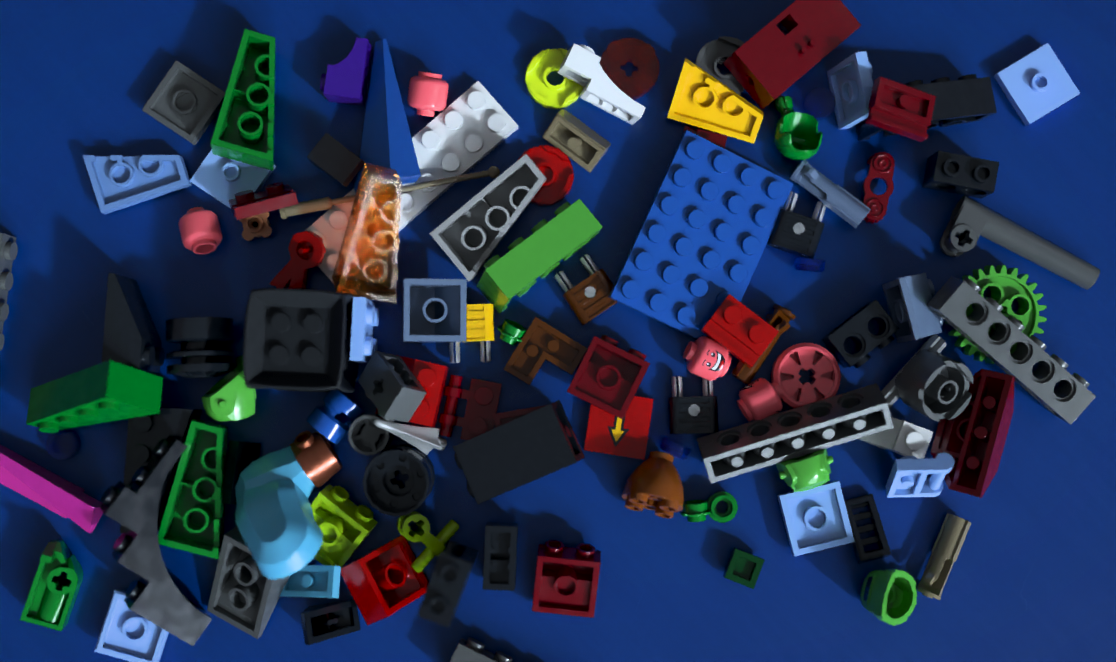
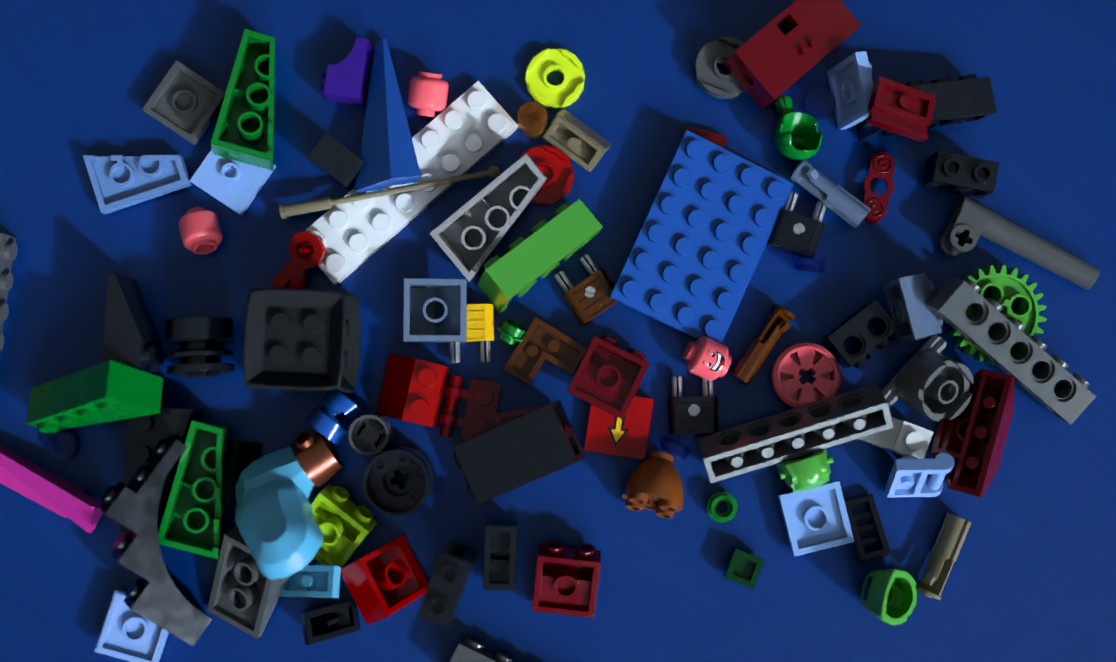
green piece [20,539,84,631] -> none
bright green helmet [201,355,257,422] -> none
dark red plate [228,182,298,220] -> none
nougat plate [239,212,272,241] -> none
clear orange wedge [332,163,402,304] -> none
light blue plate [350,297,379,363] -> none
dark grey brick [358,351,427,423] -> none
light grey piece [374,419,447,455] -> none
lime piece [396,511,460,573] -> none
white slope [558,43,646,125] -> none
clear red plate [600,38,660,100] -> none
yellow wing [667,58,764,144] -> none
green plate [680,499,711,522] -> none
red plate [701,294,779,368] -> none
coral head [736,377,784,422] -> none
light blue plate [994,43,1080,126] -> none
none -> clear orange wheel [517,101,548,138]

